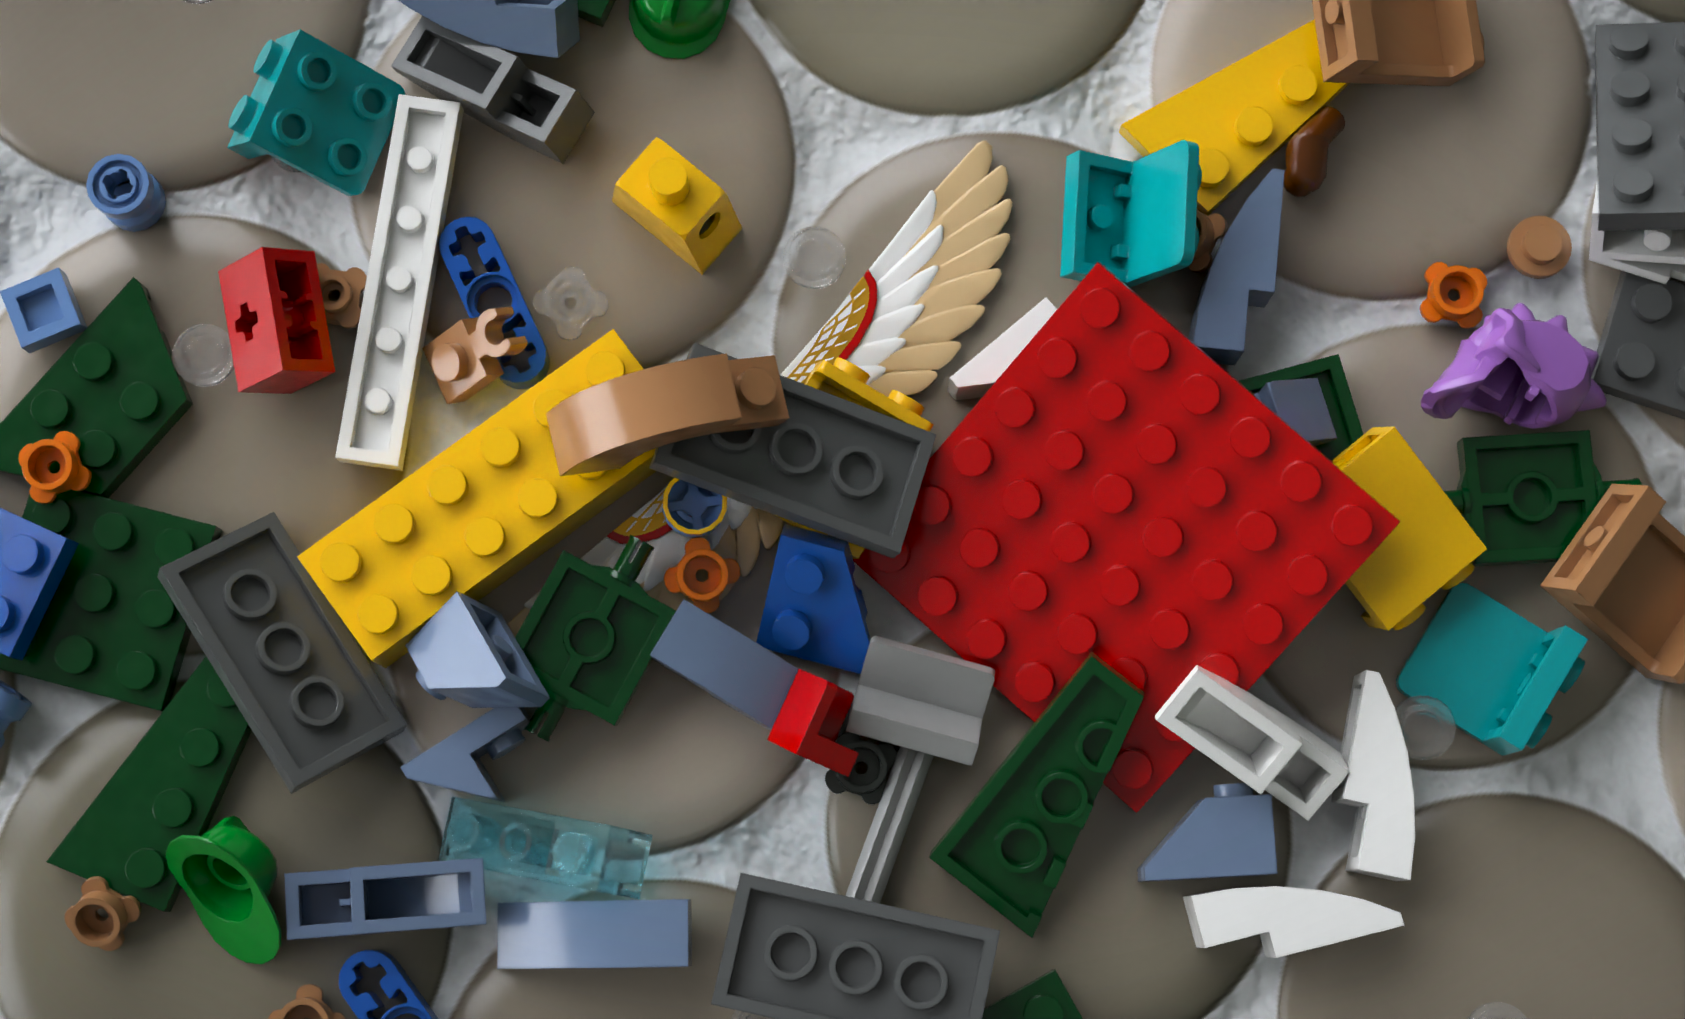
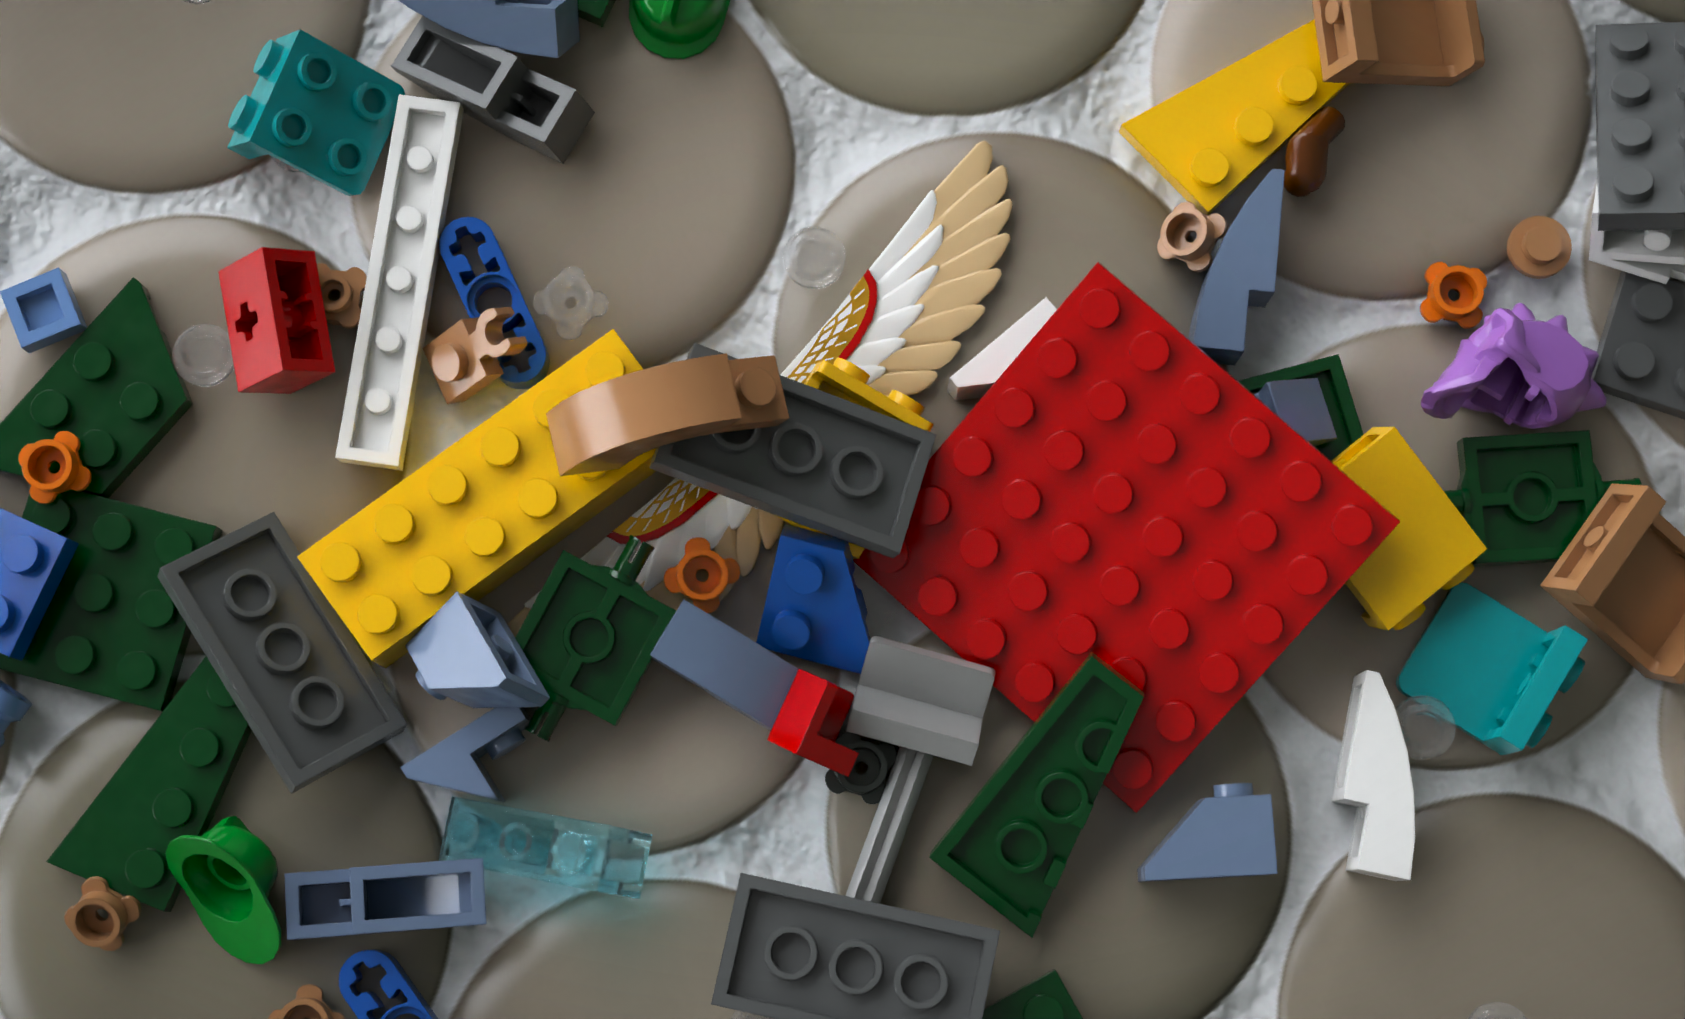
medium blue wheel [86,154,166,232] -> none
sand blue slope [497,899,692,969] -> none
yellow torso [612,137,742,275] -> none
medium blue wheel [662,478,727,538] -> none
teal bracket [1060,140,1202,288] -> none
white slope [1155,665,1350,821] -> none
white slope [1183,886,1405,958] -> none

